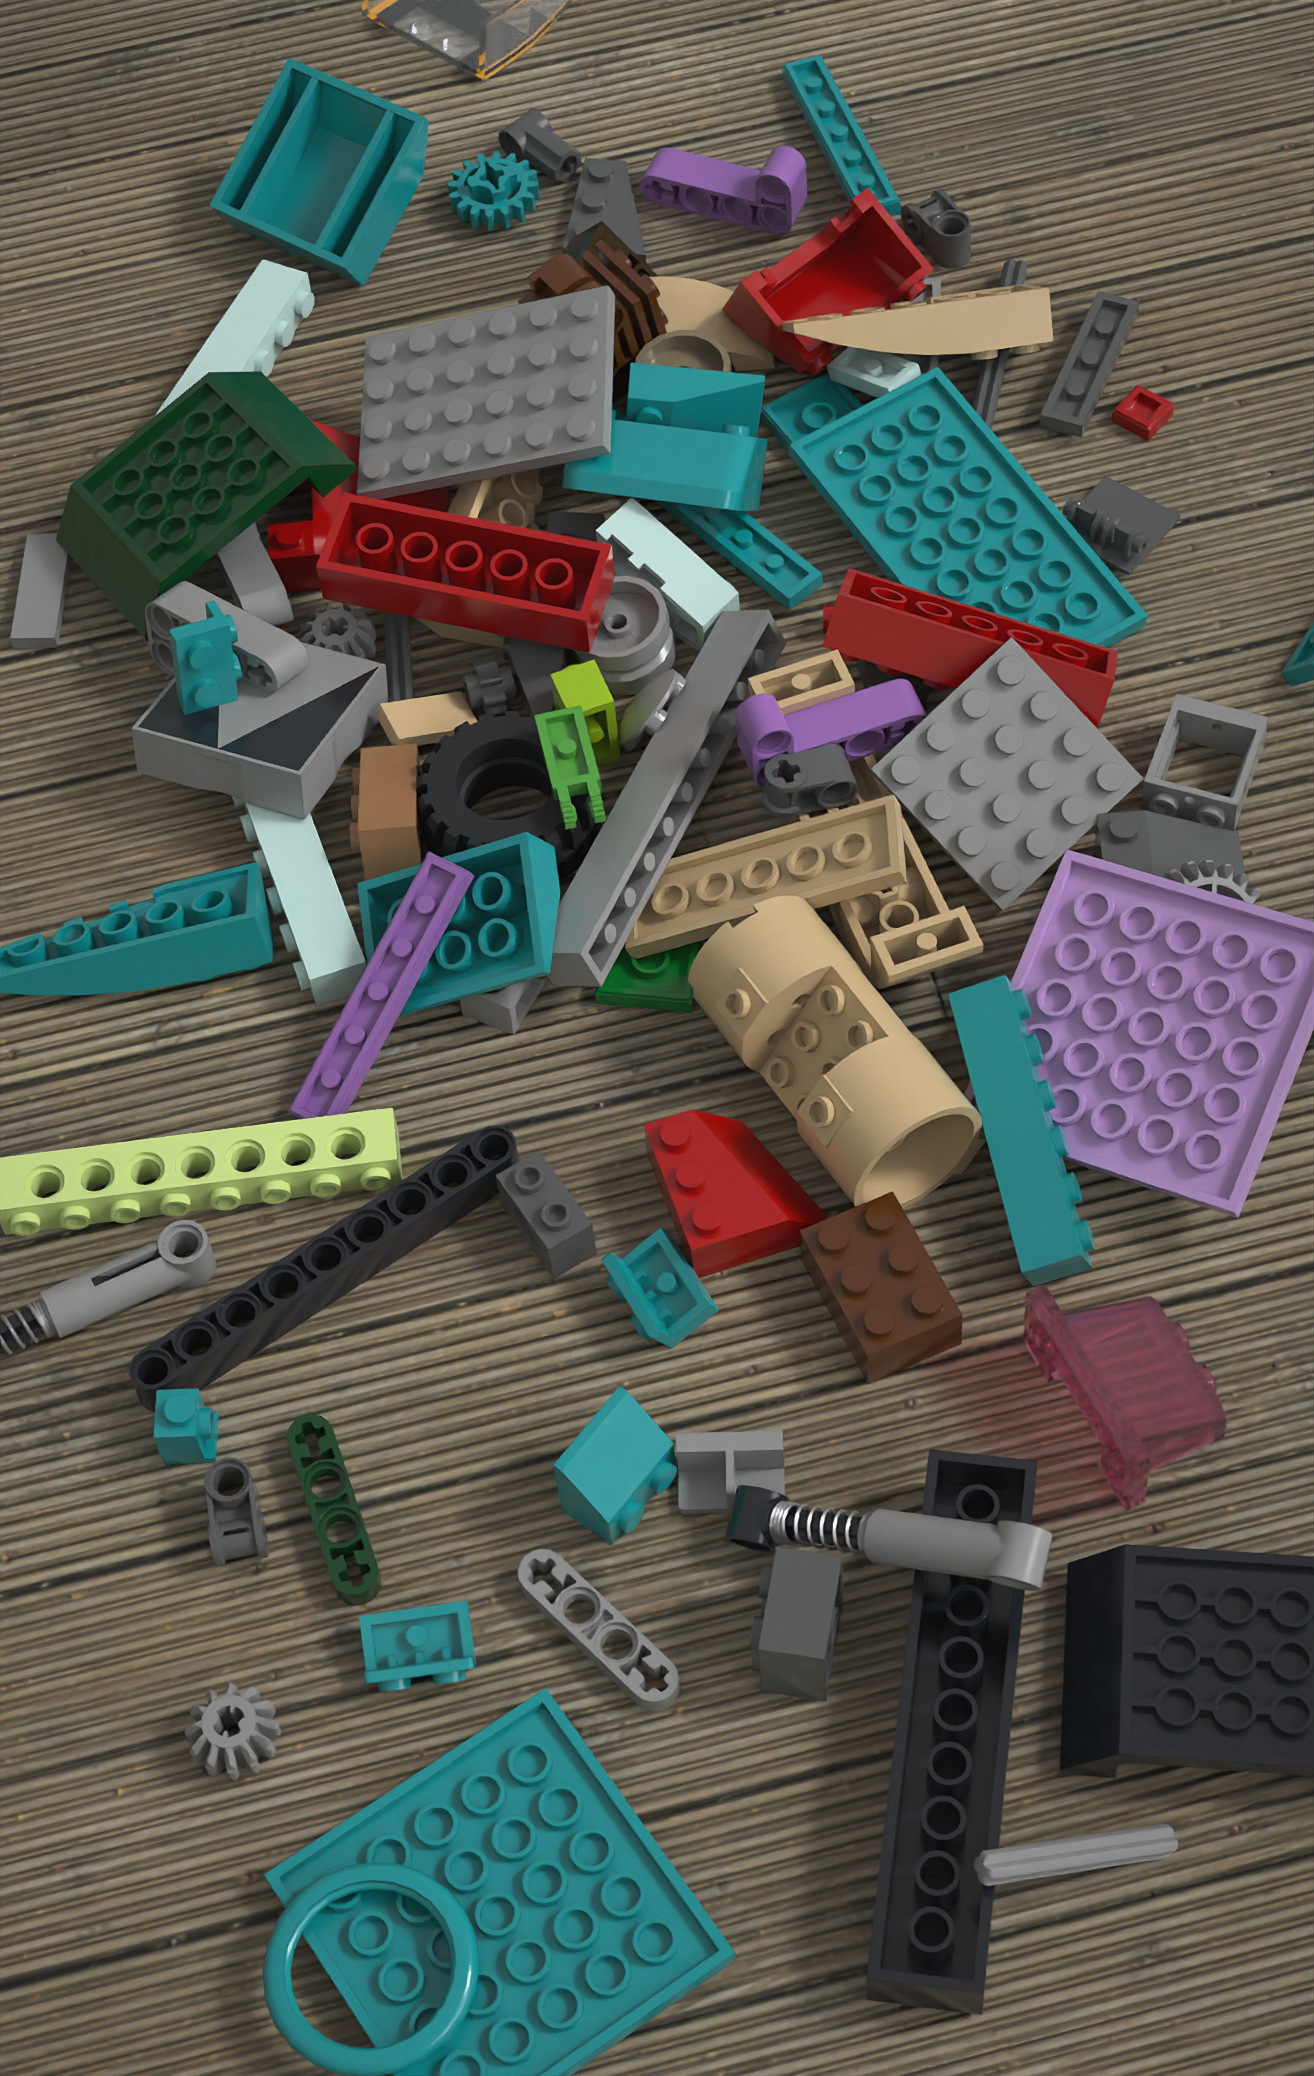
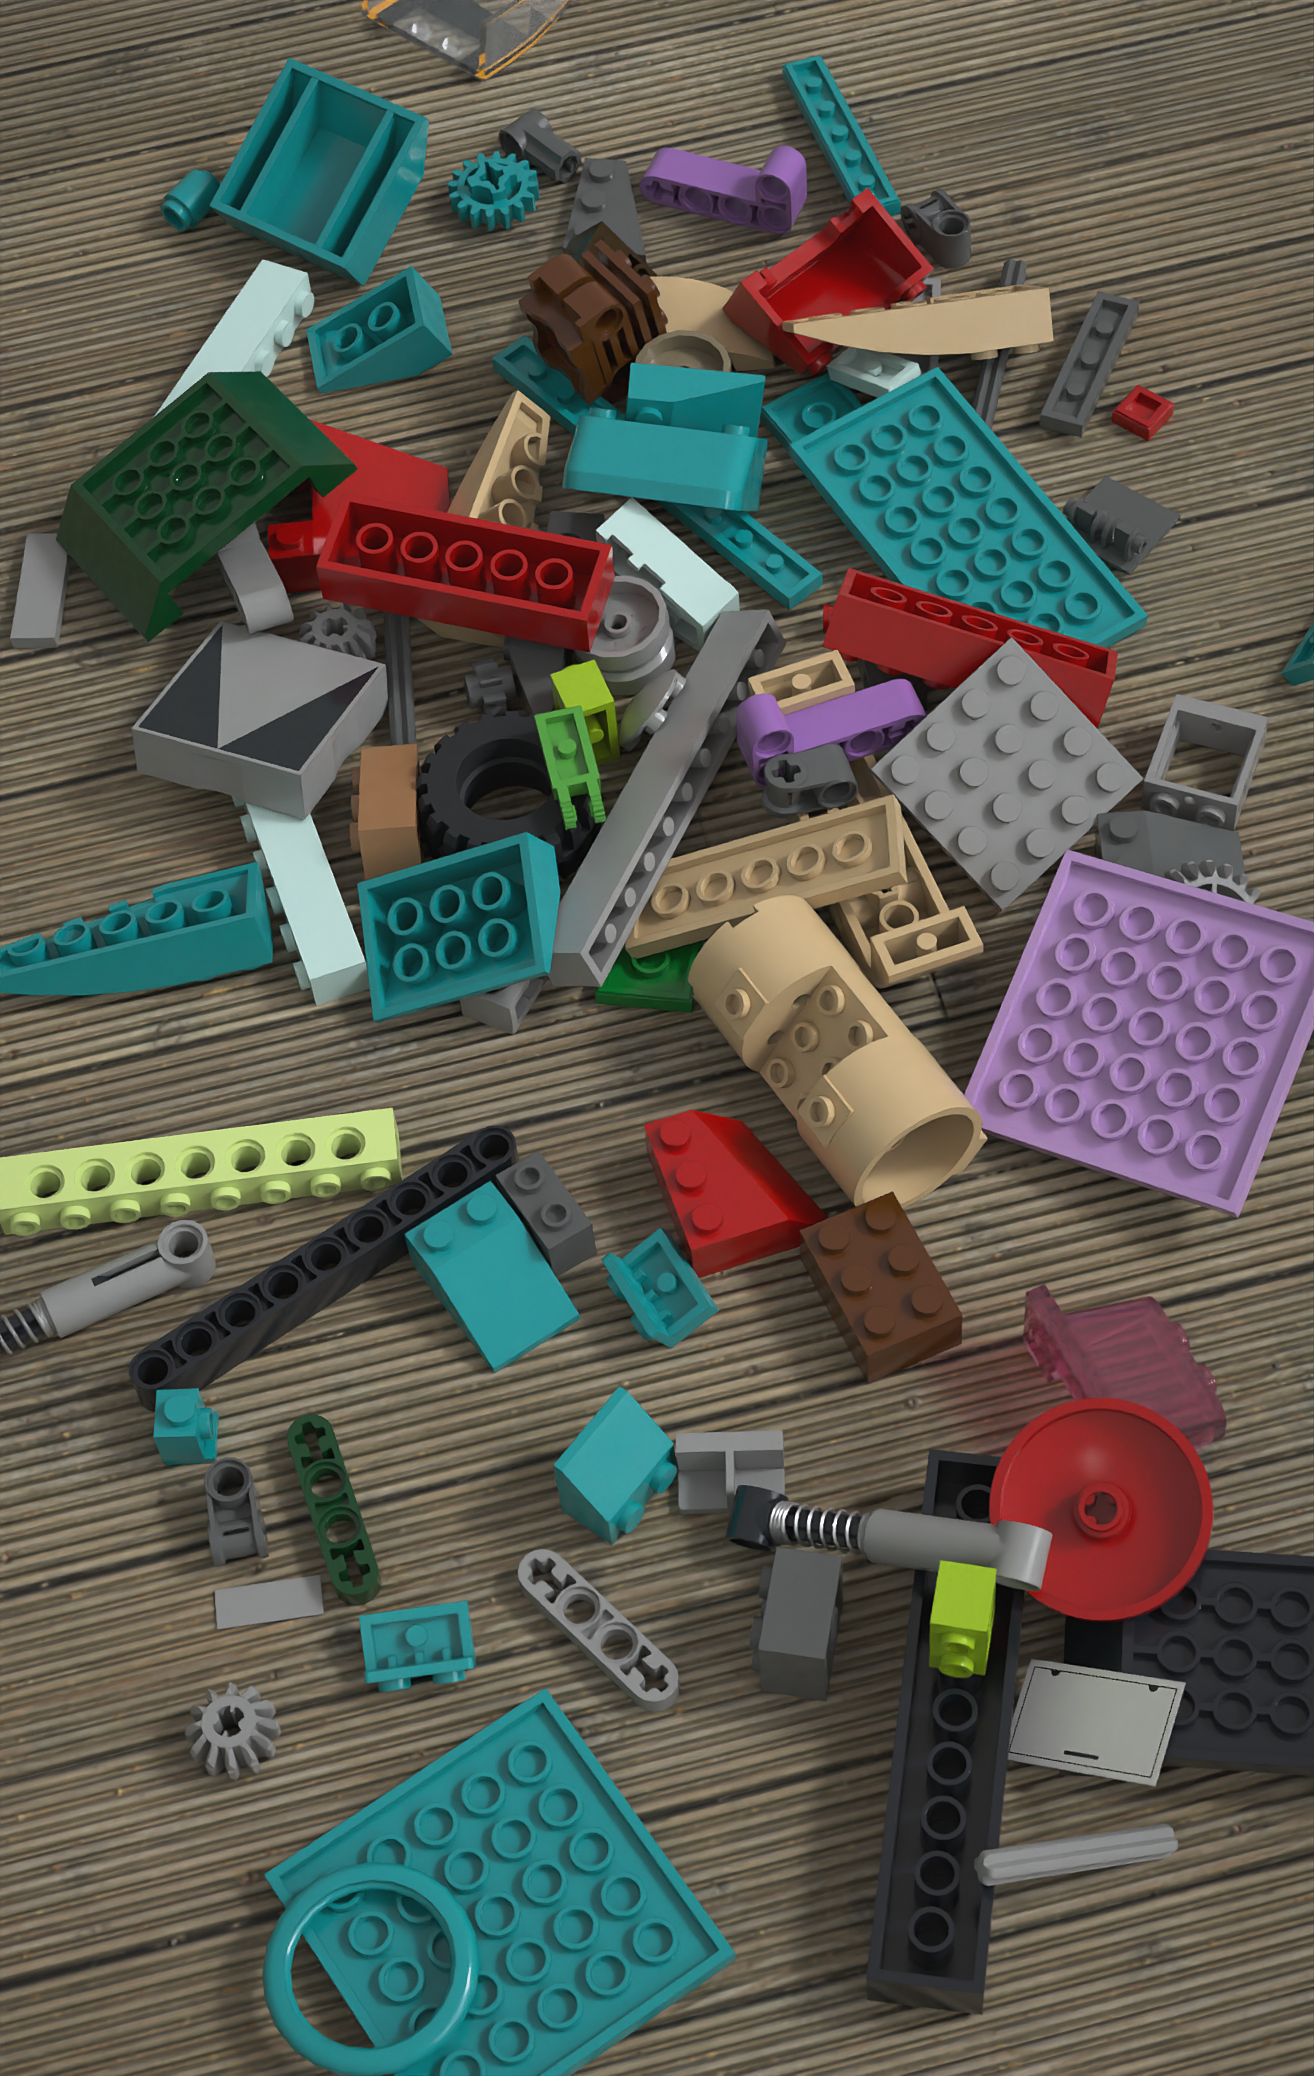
light grey beam [145,581,309,693] -> none
teal bracket [169,600,242,715] -> none
medium lavender tile [287,852,474,1119] -> none
light grey plate [357,285,615,499] -> none
tan tile [376,691,478,746] -> none
teal brick [948,975,1095,1286] -> none
none -> teal brick [160,169,220,231]
none -> light grey sticker [214,1575,324,1630]
none -> teal slope [306,266,453,393]
none -> teal slope [405,1181,580,1374]
none -> lime brick [929,1560,997,1678]
none -> red dish [989,1398,1214,1622]
none -> white sticker [1008,1659,1186,1786]

